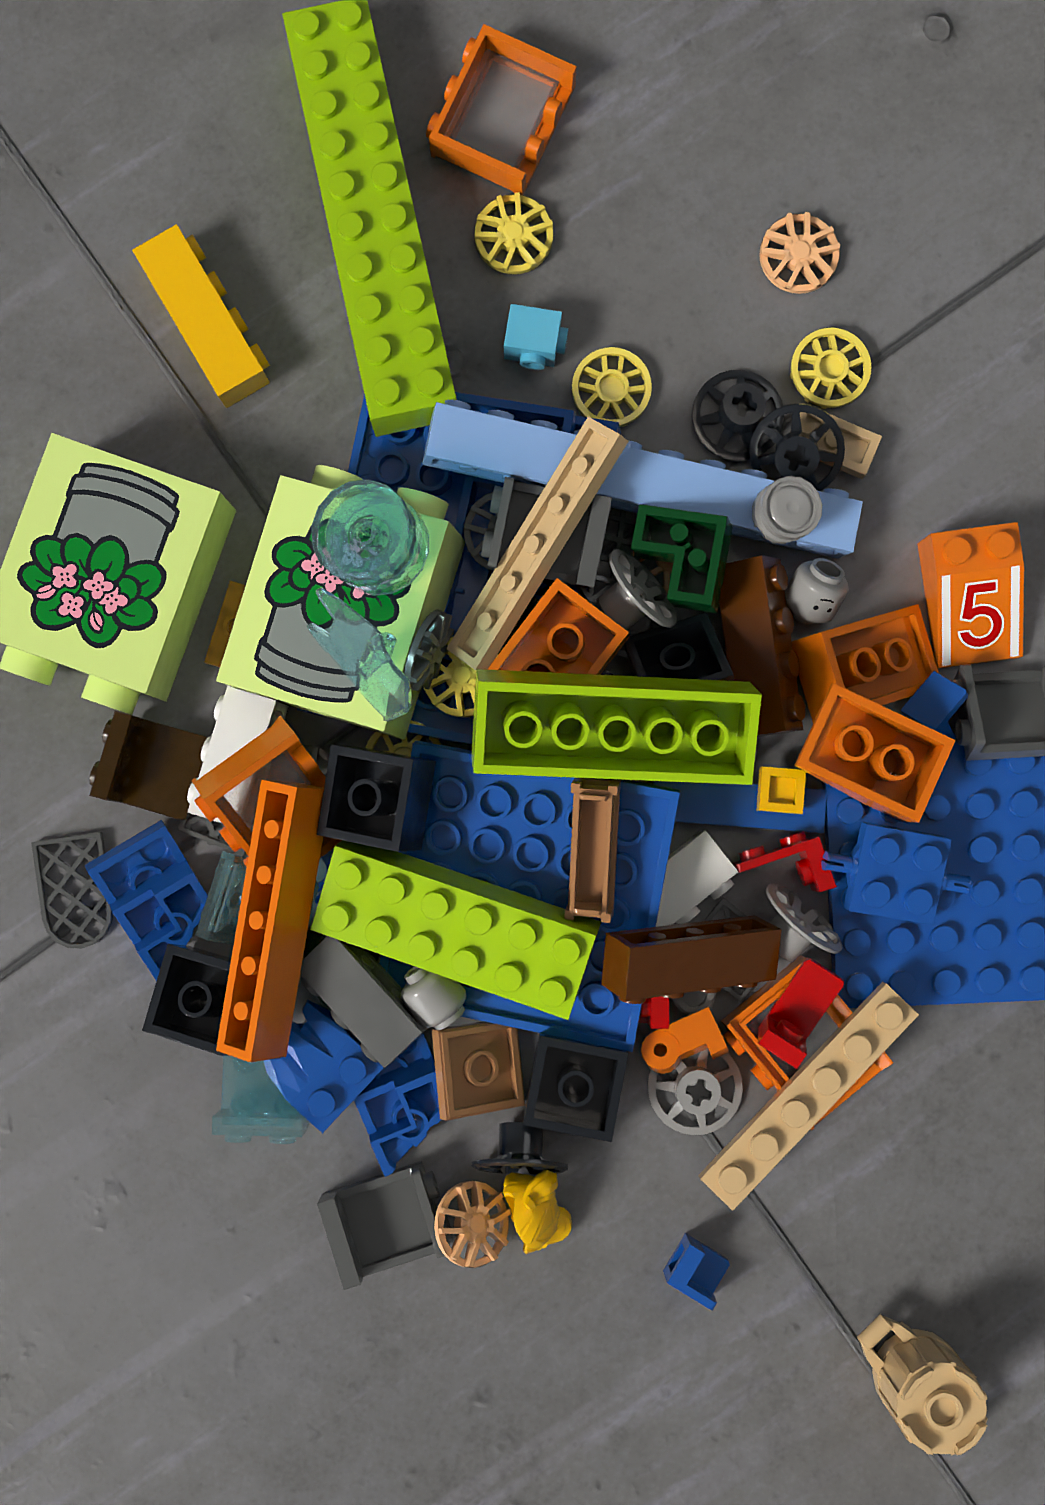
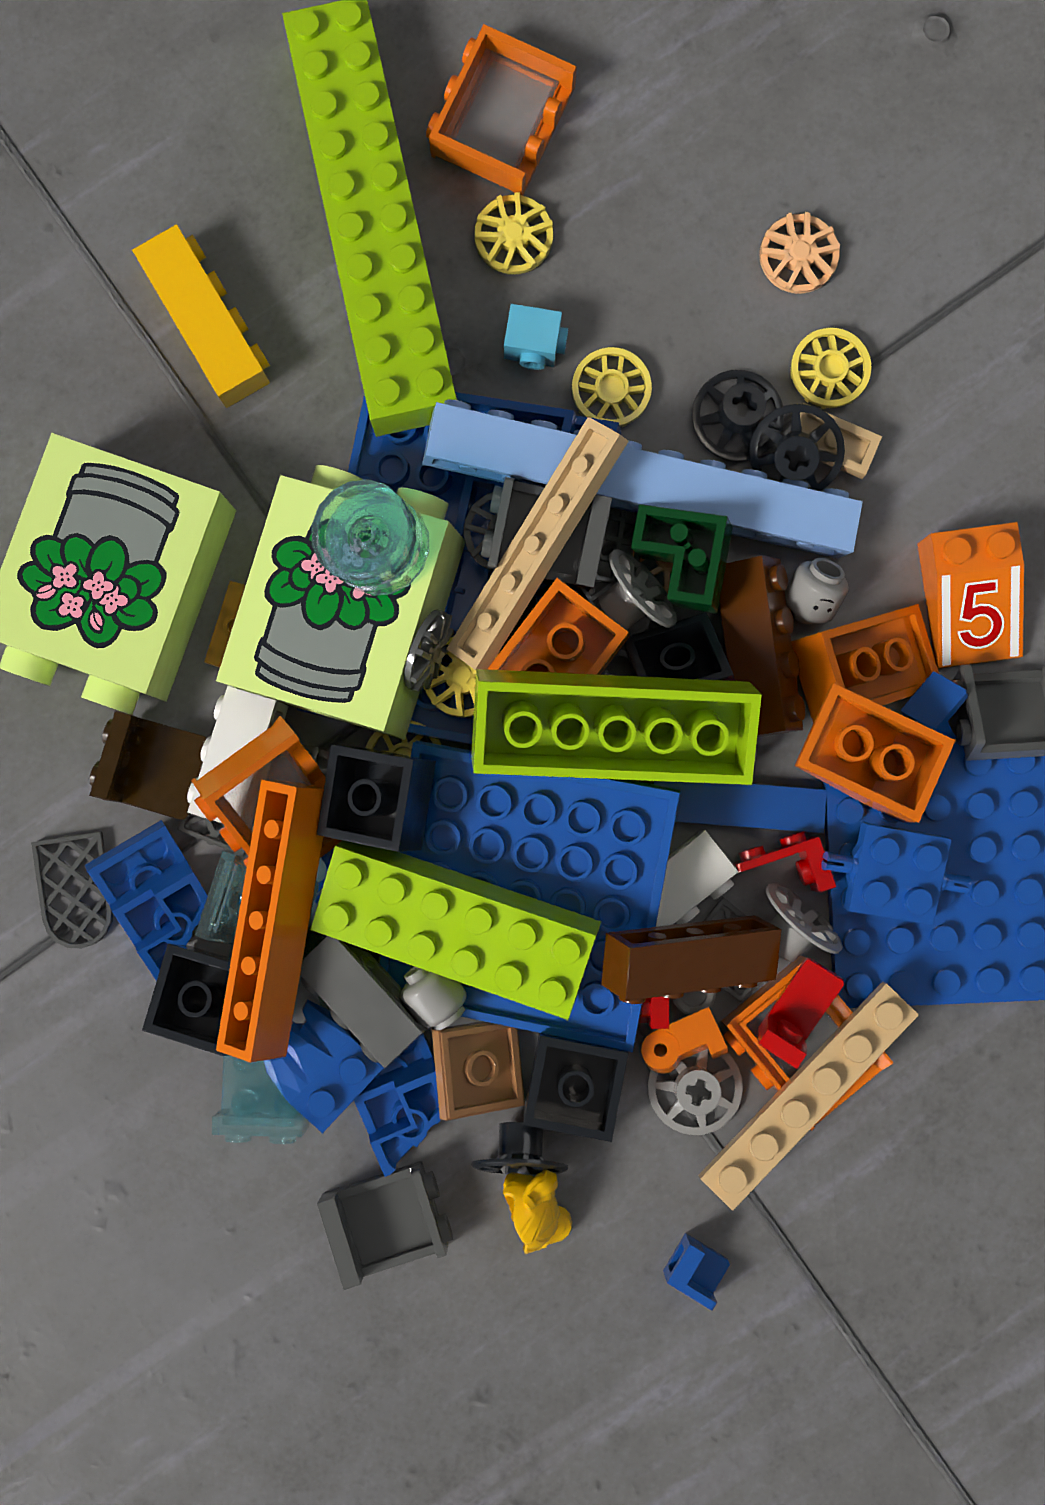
clear light blue shield [307,588,413,721] -> none
light nougat wheel [434,1181,511,1268] -> none
medium nougat container [564,778,621,923] -> none
light grey wheel [752,476,822,544] -> none
yellow plate [756,766,806,814] -> none
tan container [857,1314,988,1455] -> none

